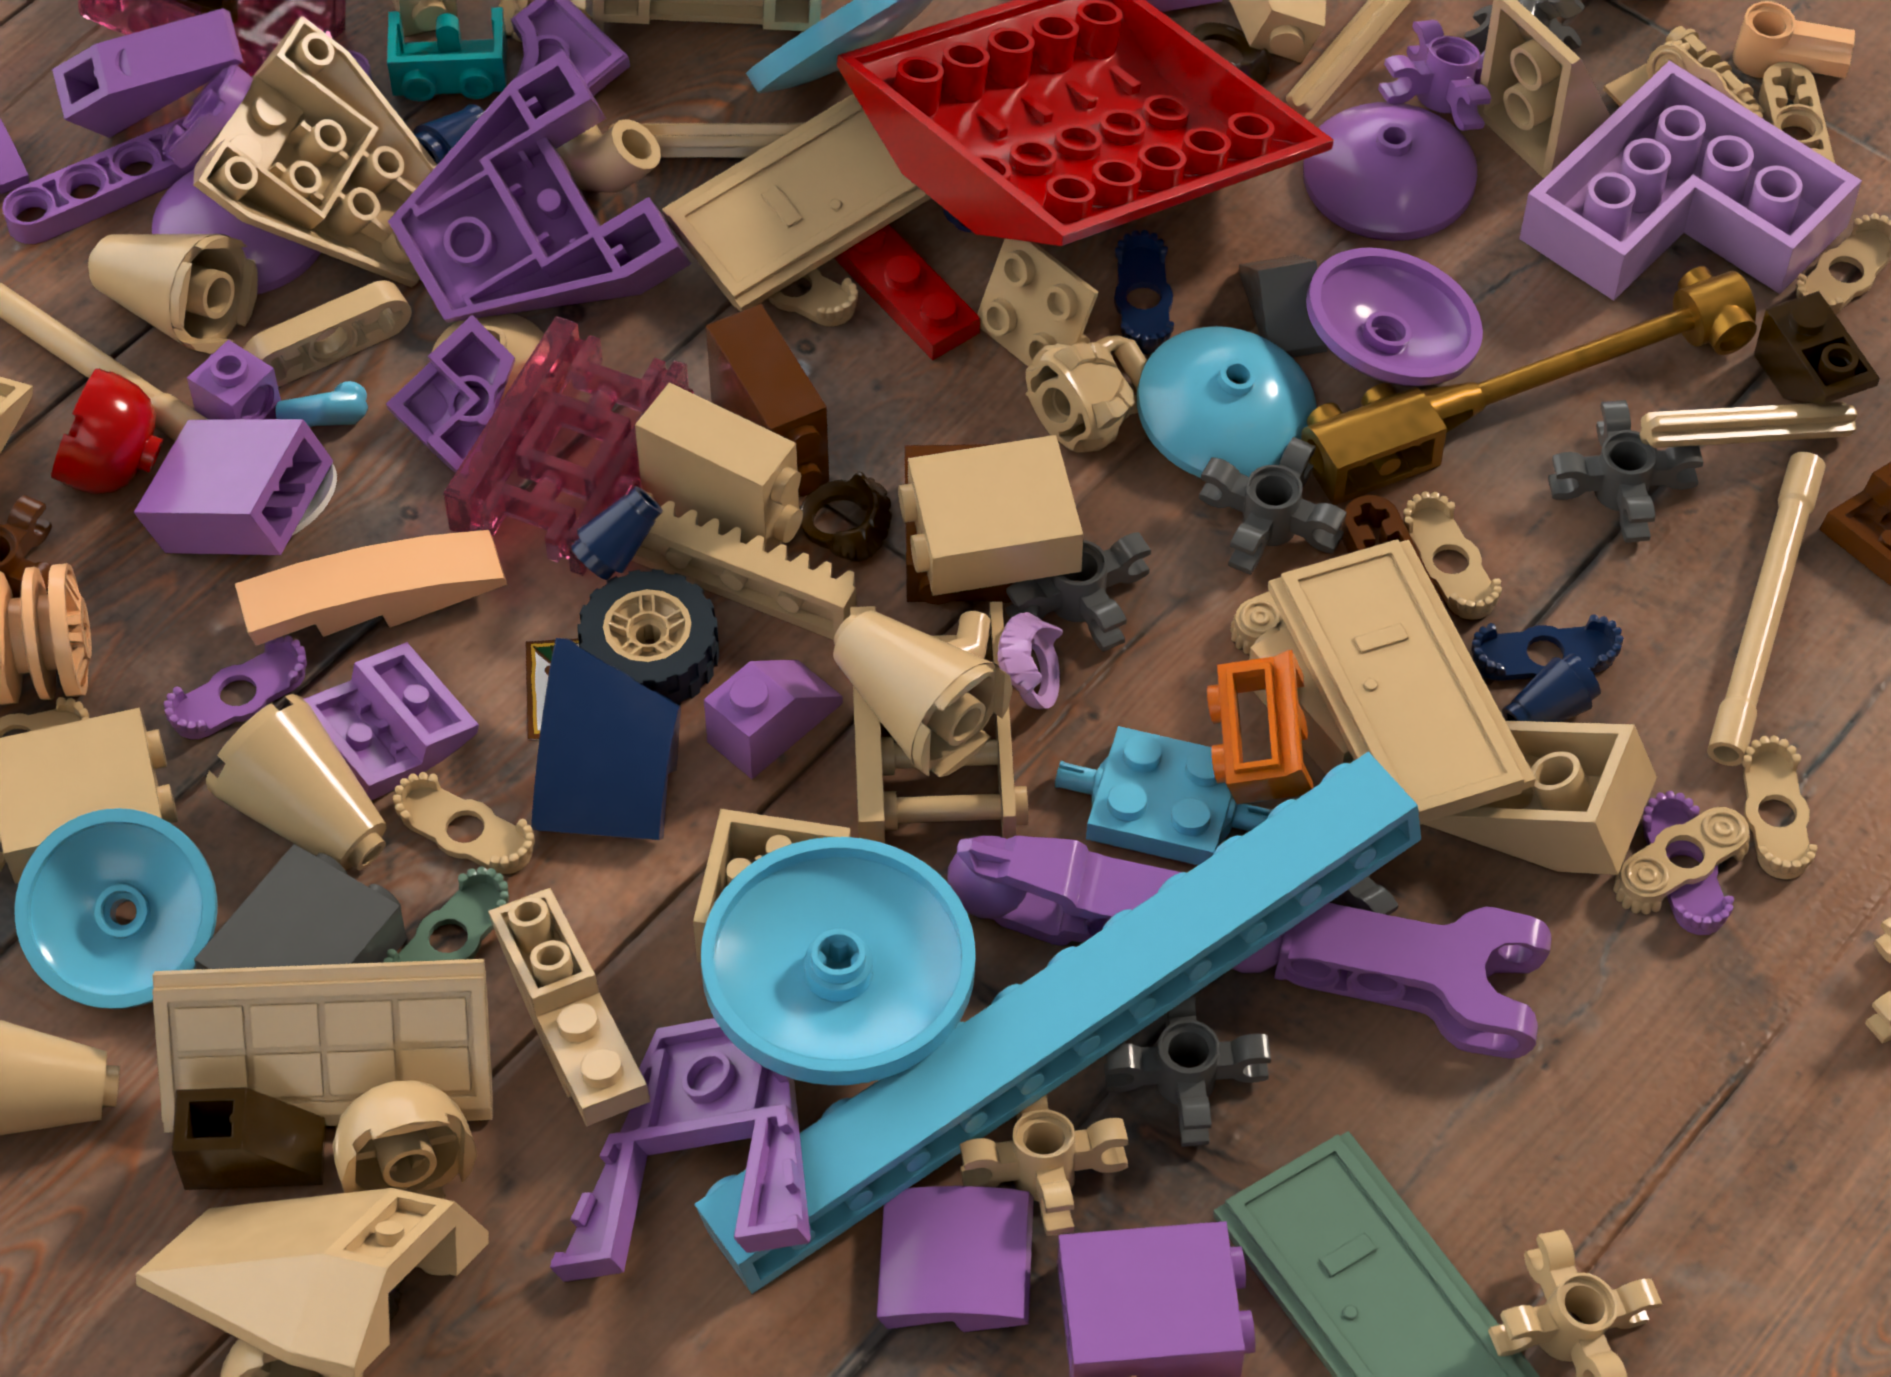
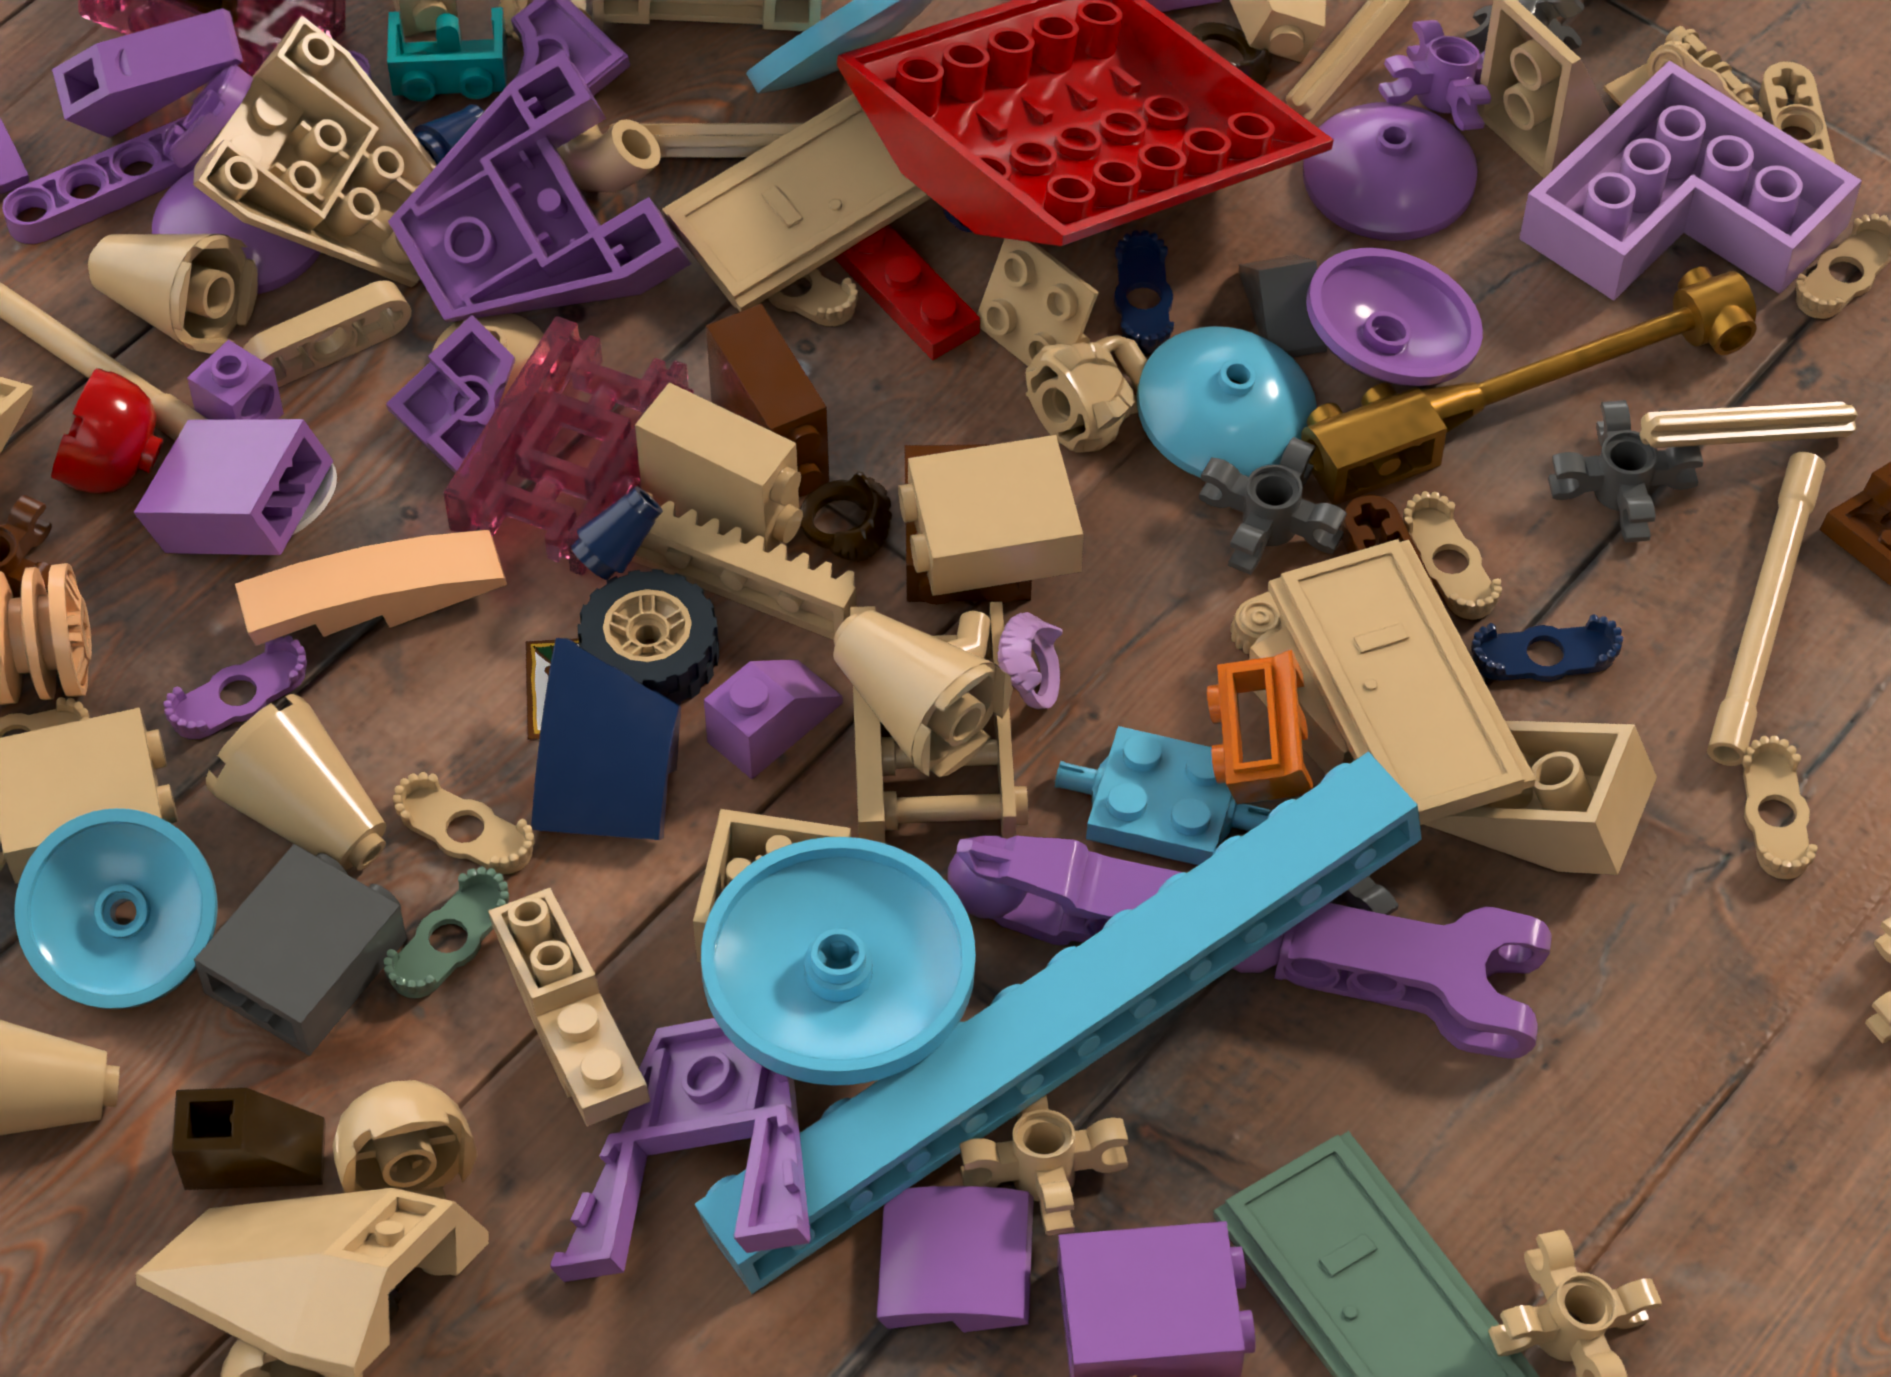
tan piece [152,959,493,1133] -> none
medium azure arm [275,381,368,427] -> none
medium lavender slope [304,642,479,800] -> none
dark grey pin [1006,532,1151,652] -> none
dark grey pin [1104,994,1271,1147] -> none
dark blue cone [1502,653,1601,722] -> none
tan piece [1613,807,1750,914] -> none
medium lavender piece [1642,791,1734,935] -> none
light nougat piece [1732,1,1855,78] -> none
dark brown slope [1754,291,1880,404] -> none

